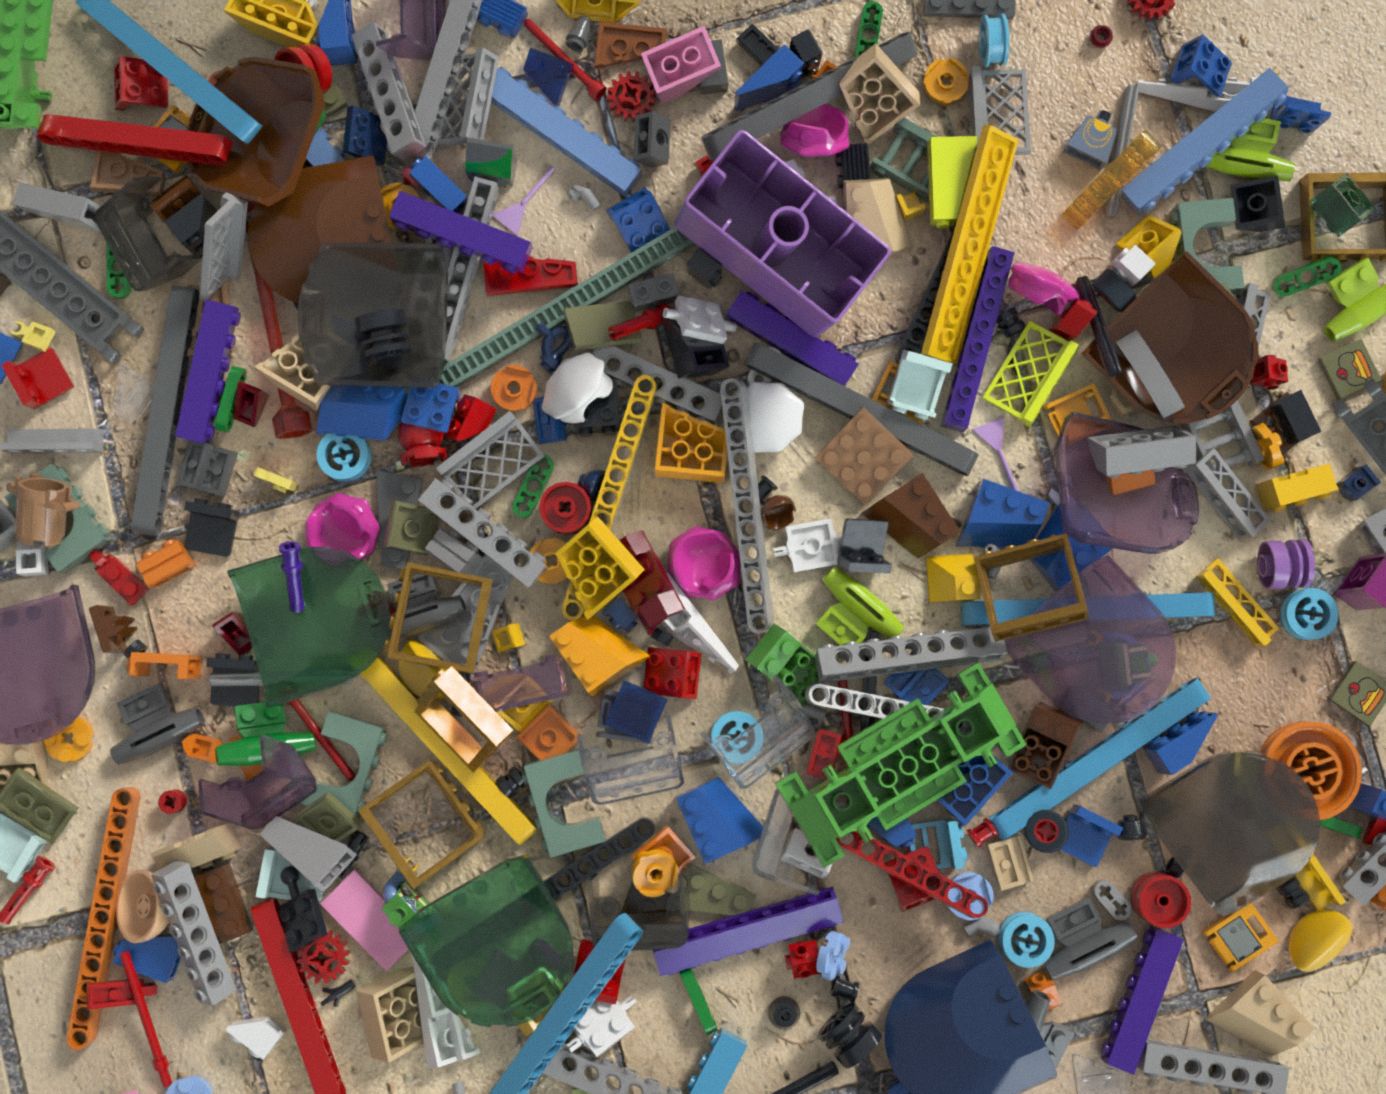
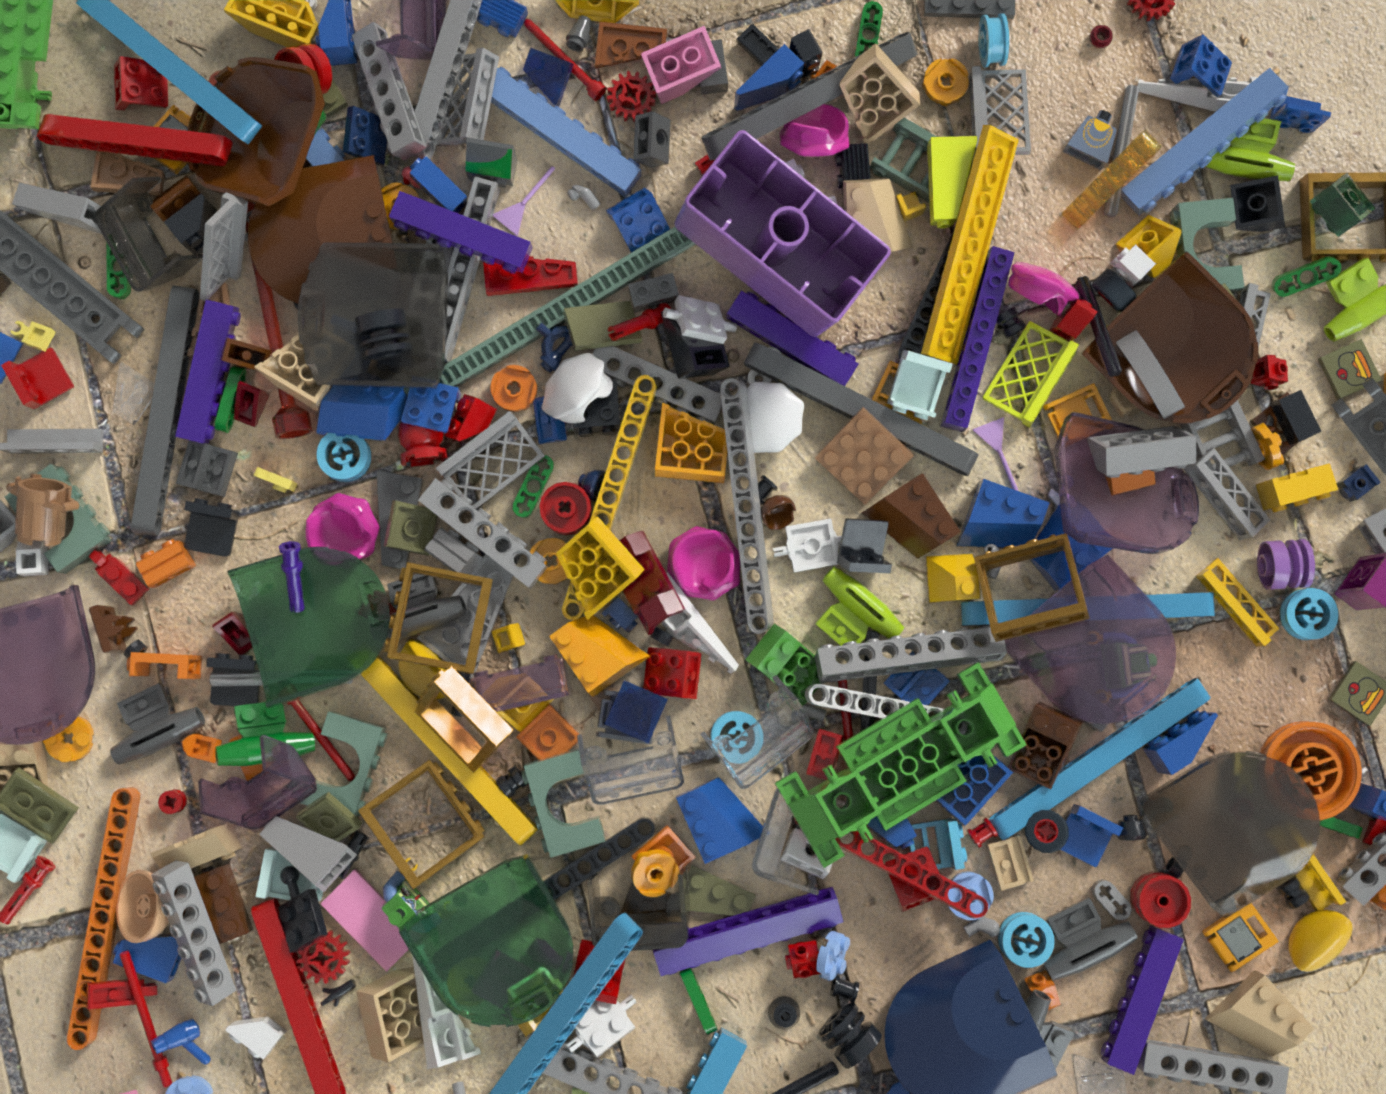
black brick [687,247,723,289] -> none
none -> blue piece [151,1019,211,1065]
none -> reddish brown slope [220,337,272,372]

